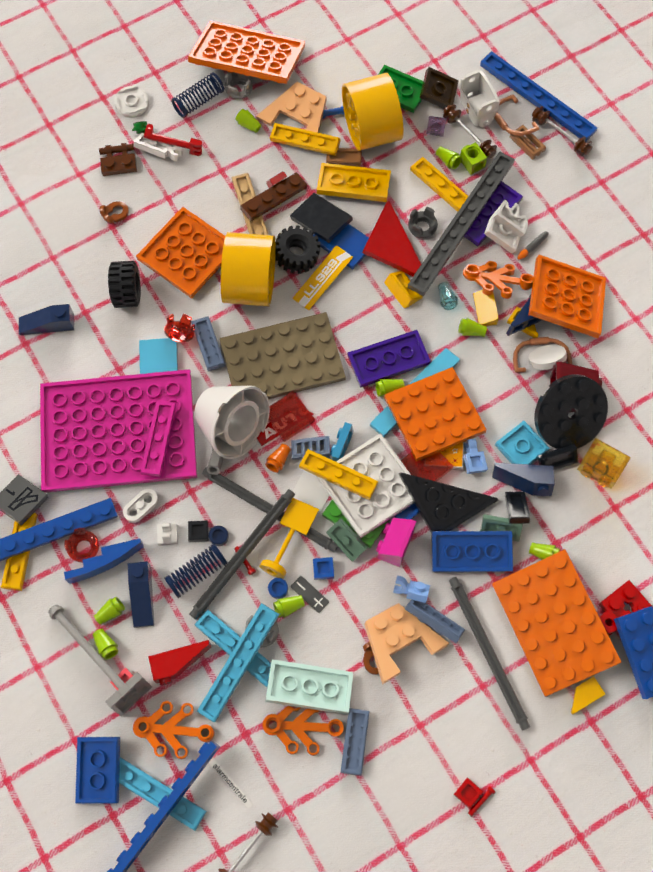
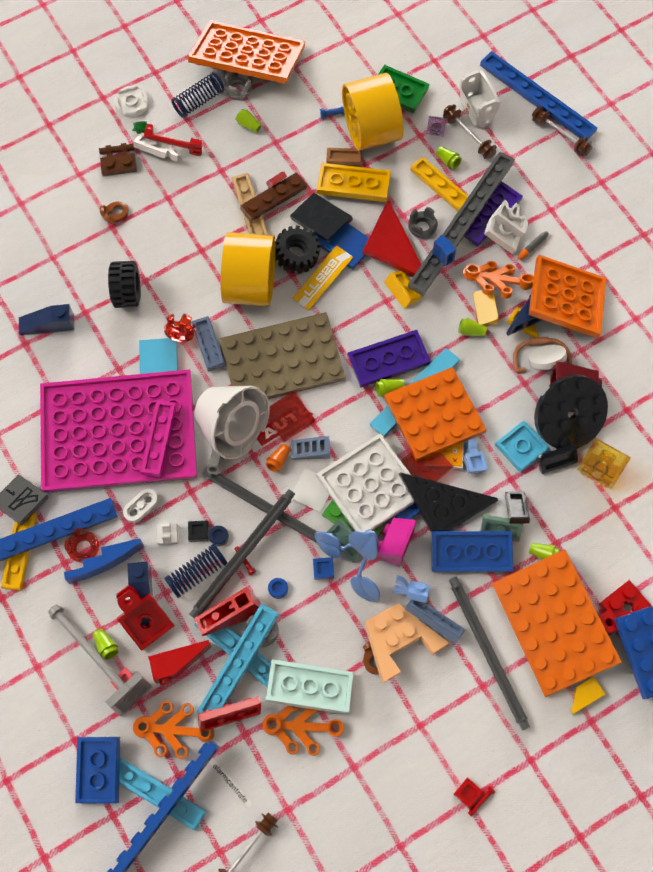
lime cone [94,597,125,625] -> none
orange plate [136,207,225,298] -> none
light nougat wing [256,82,327,133] -> none
yellow piece [259,498,319,579] -> none
yellow tile [270,123,341,156] -> none
lime cone [273,595,305,618] -> none
dark grey sticker [291,576,329,613] -> none
yellow tile [299,449,378,500] -> none
dark azure plate [330,422,354,462] -> none
sand blue plate [340,708,370,776] -> none
dark brown tile [420,67,459,109] -> none
clear light blue cone [438,282,458,310] -> none
lime brick [460,142,487,175] -> none
dark blue slope [492,462,555,496] -> none
nougat piece [494,95,540,136] -> none
medium nougat tile [509,125,546,160] -> none
none -> red plate [116,586,174,651]
none -> red slope [194,587,260,636]
none -> red plate [198,696,261,732]
none -> medium blue plant [314,530,380,602]
none -> blue piece [432,235,456,266]

